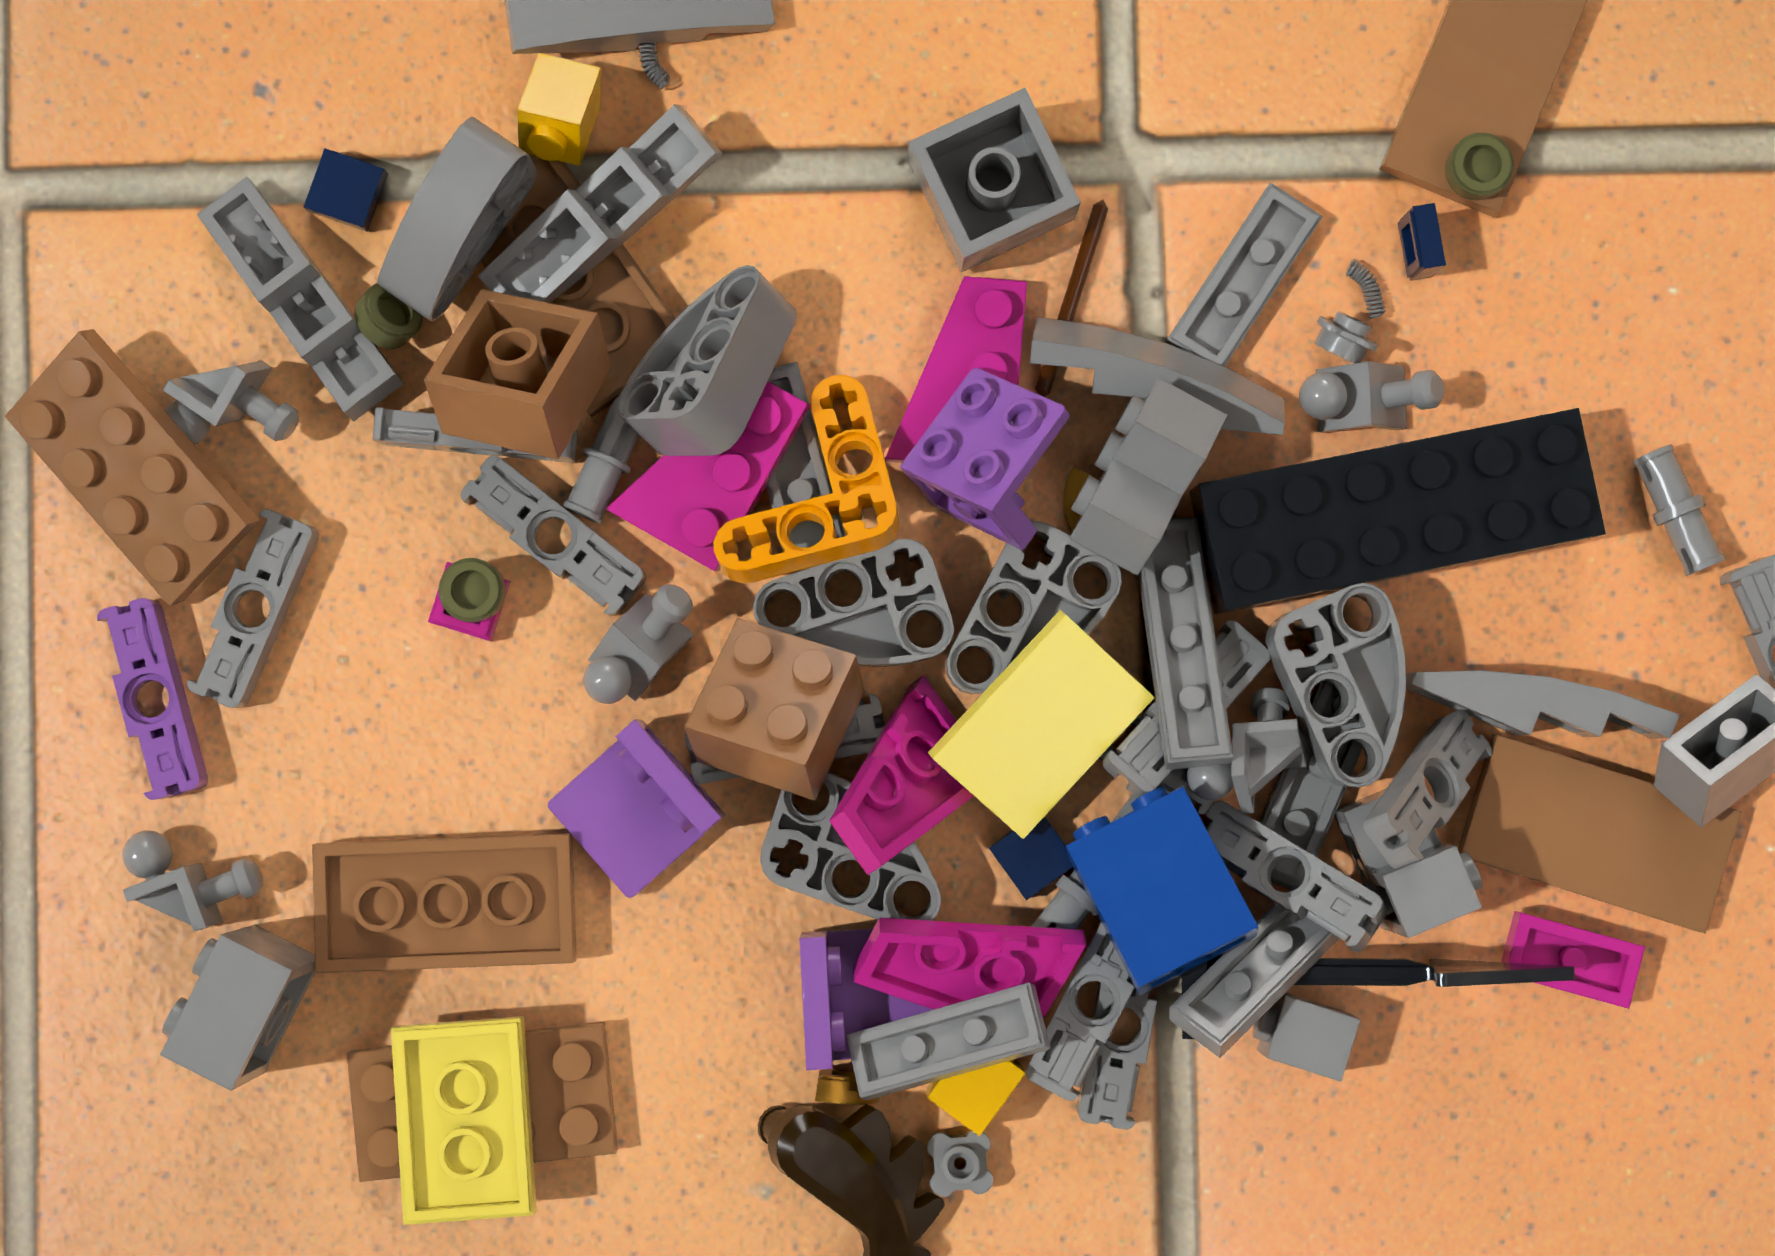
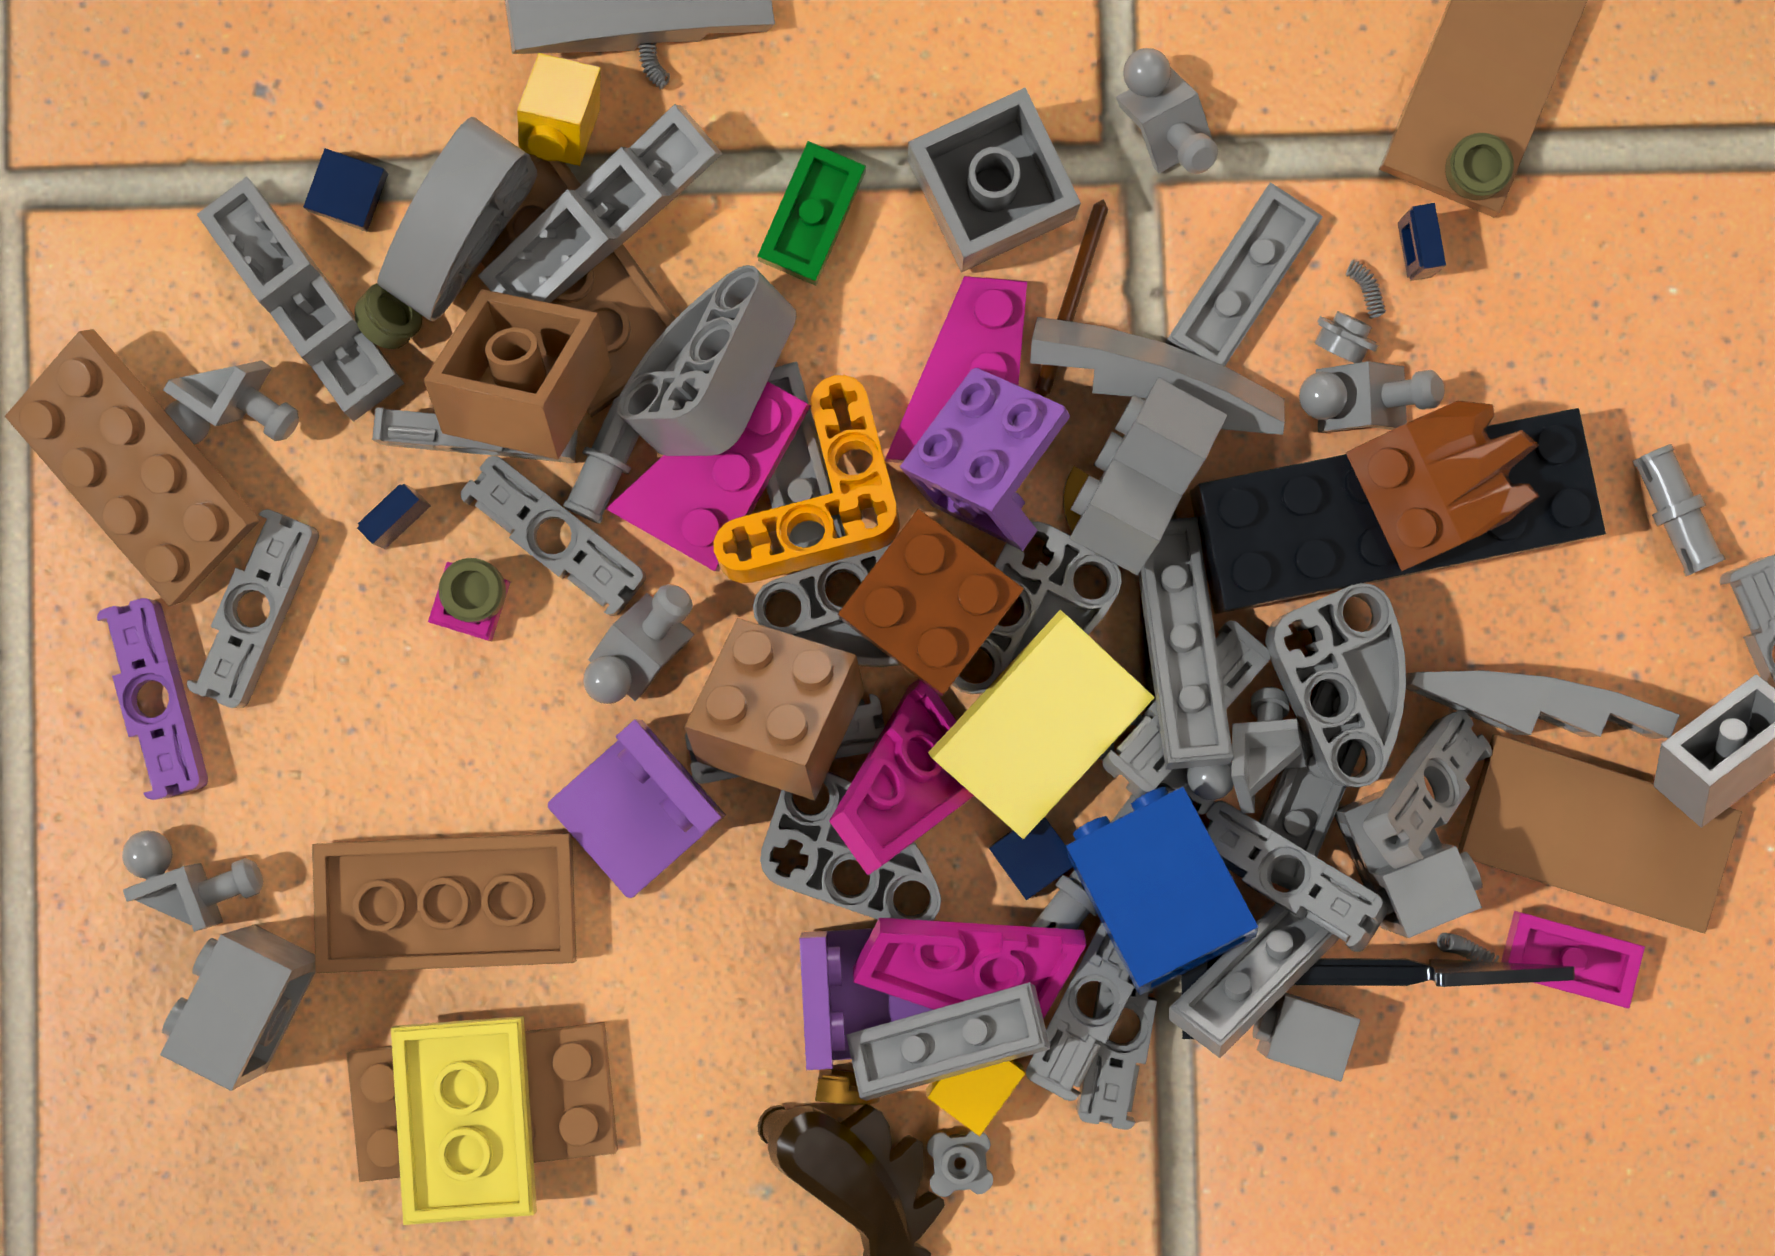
none -> dark blue tile [357,484,431,549]
none -> green plate [757,141,866,286]
none -> dark orange brick [838,508,1024,696]
none -> light grey piece [1116,48,1218,174]
none -> dark orange plate [1345,401,1539,571]
none -> light grey leg [1437,933,1499,962]

